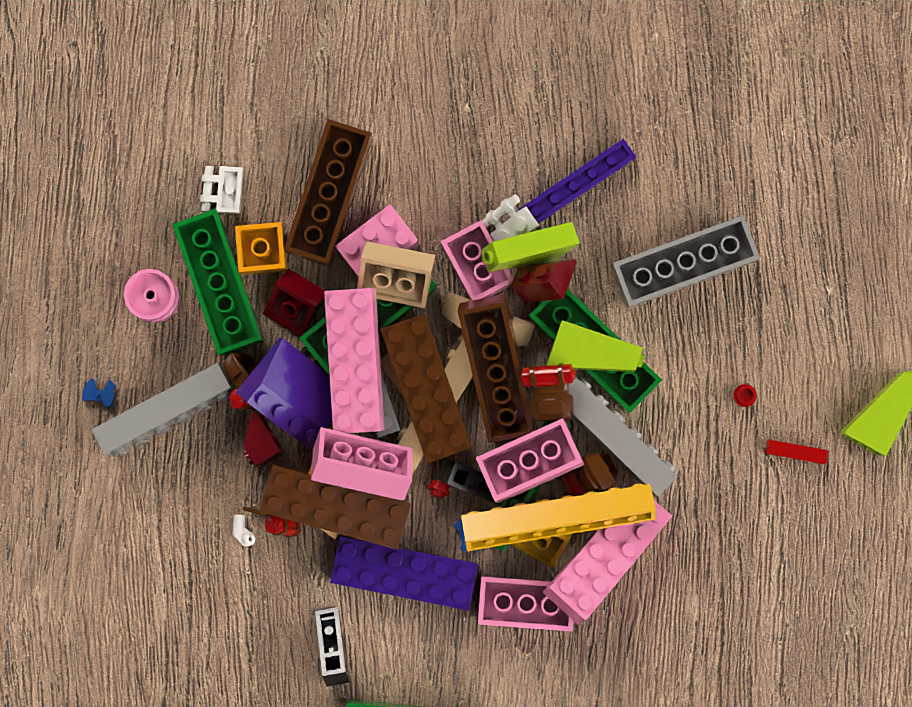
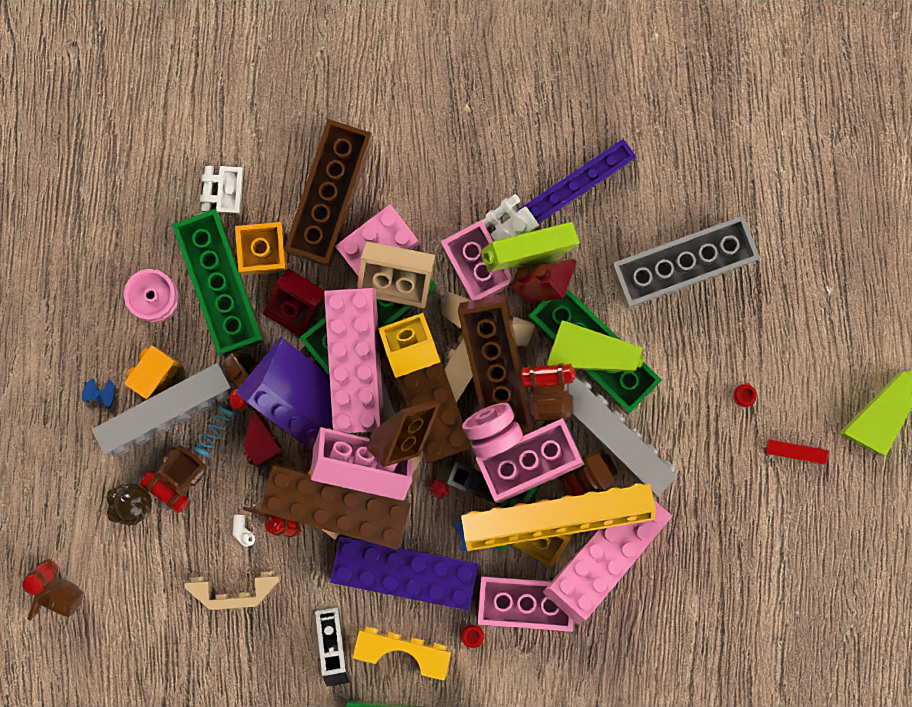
none -> reddish brown piece [22,559,84,621]
none -> dark brown hair [106,483,152,526]
none -> light orange brick [124,345,182,400]
none -> reddish brown piece [140,445,206,514]
none -> tan slope [184,571,281,610]
none -> medium azure piece [194,405,234,458]
none -> yellow arch [352,626,451,681]
none -> reddish brown slope [367,400,441,467]
none -> yellow slope [378,313,440,378]
none -> red plate [461,624,485,648]
none -> bright pink wheel [462,403,523,458]

